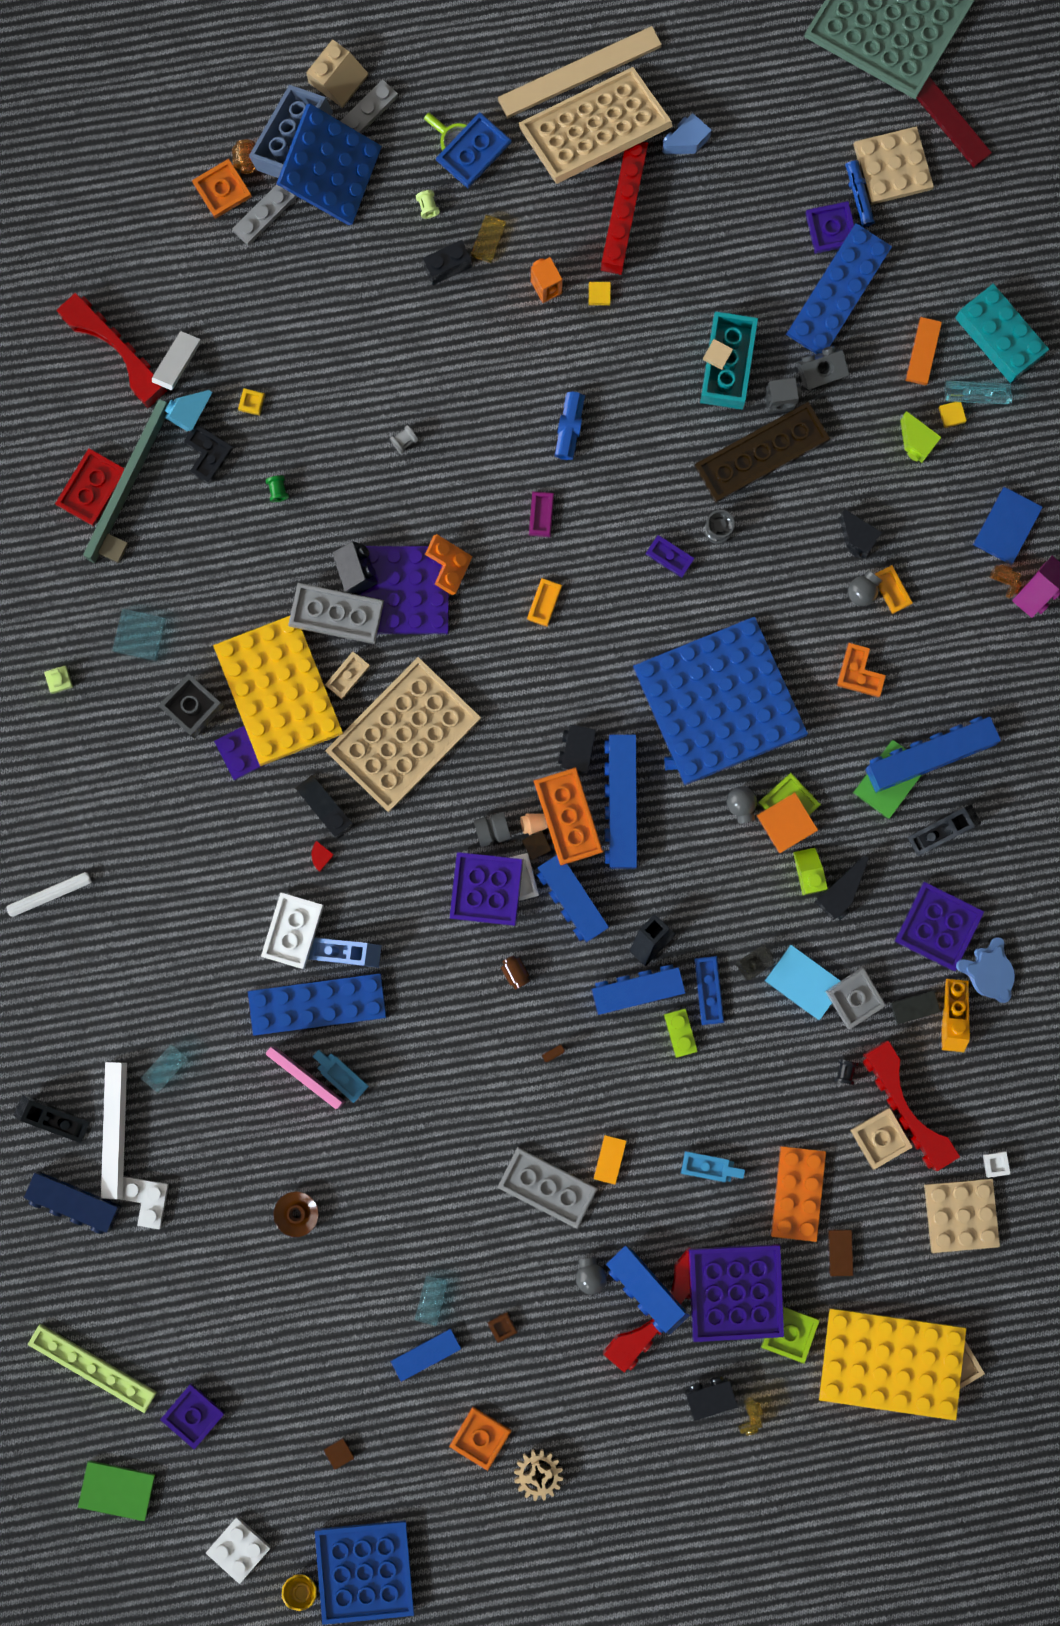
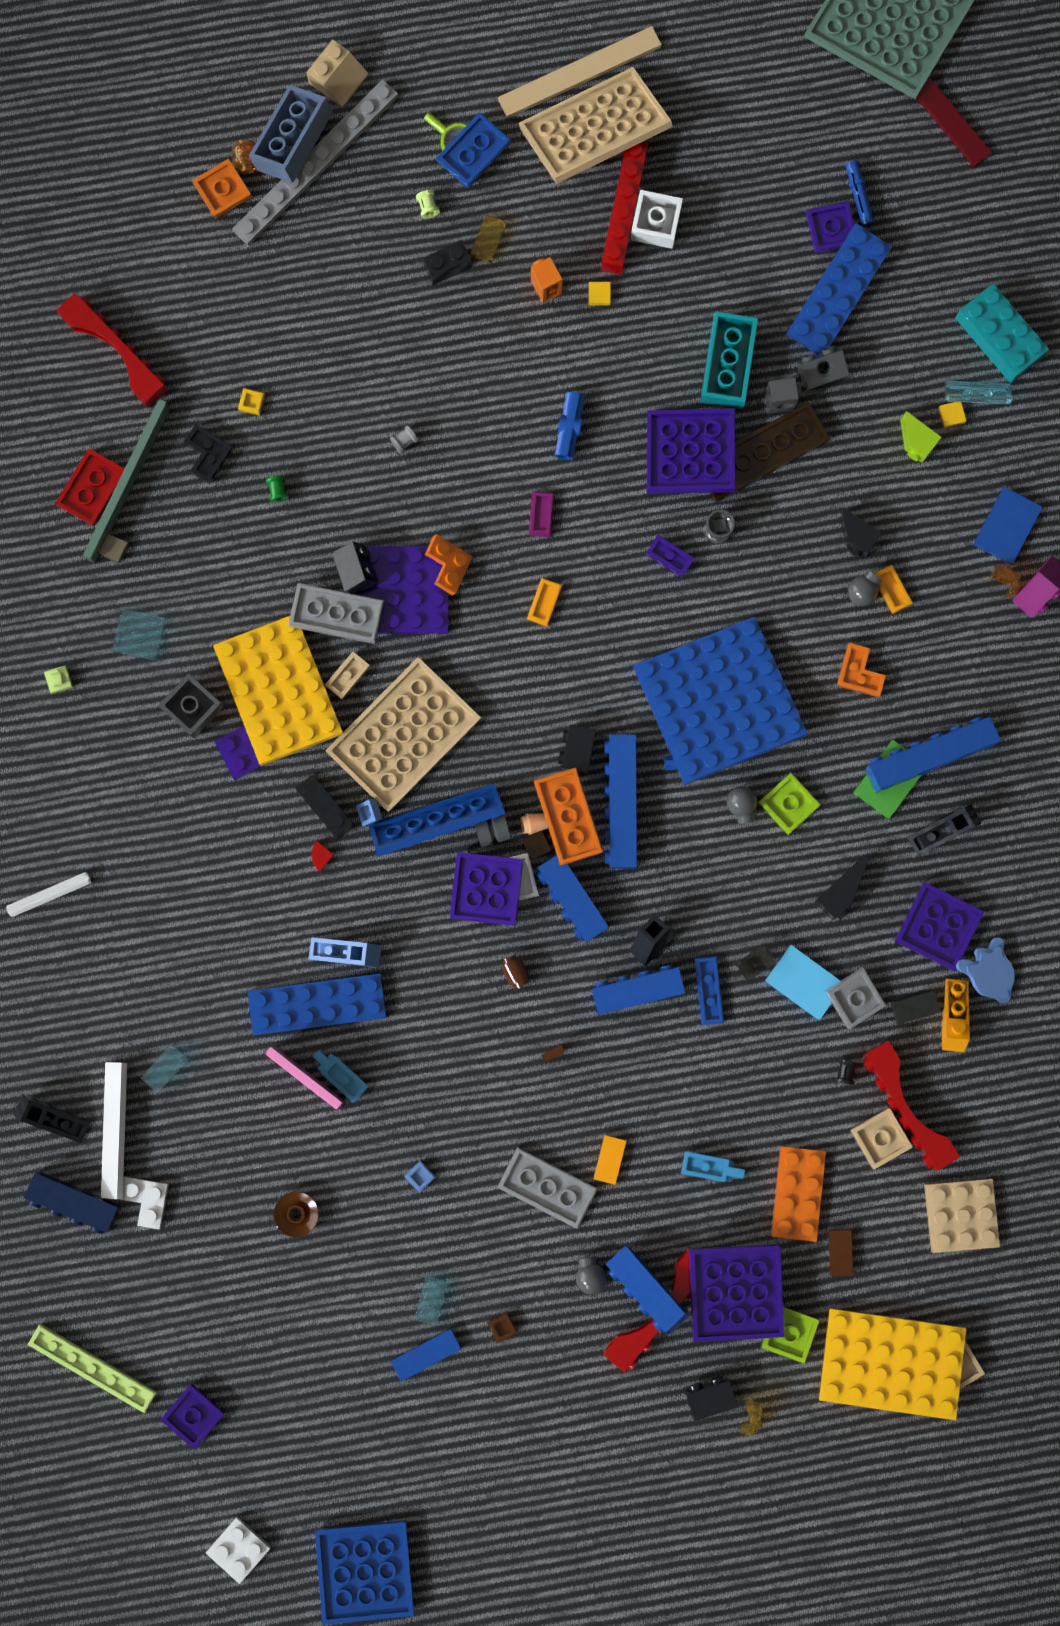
bright green tile [78,1460,156,1521] -> none
white tile [152,331,200,390] -> none
medium azure slope [164,390,212,431] -> none
white plate [261,893,324,970] -> none
blue plate [276,104,382,225] -> none
yellow hair [282,1574,317,1611] -> none
reddish brown tile [324,1437,355,1470] -> none
orange tile [449,1406,512,1471] -> none
tan gear [514,1449,563,1501] -> none
medium blue slope [662,113,712,155] -> none
lime plate [664,1009,698,1058] -> none
tan tile [703,339,733,370] -> none
orange tile [757,793,818,854] -> none
lime slope [793,848,828,895] -> none
tan plate [854,126,934,205] -> none
orange tile [905,317,942,385] -> none
white plate [983,1151,1010,1178] -> none
none -> medium blue plate [356,798,382,826]
none -> blue plate [369,783,505,857]
none -> medium blue tile [404,1160,436,1193]
none -> white brick [630,190,683,249]
none -> dark purple plate [647,408,735,494]

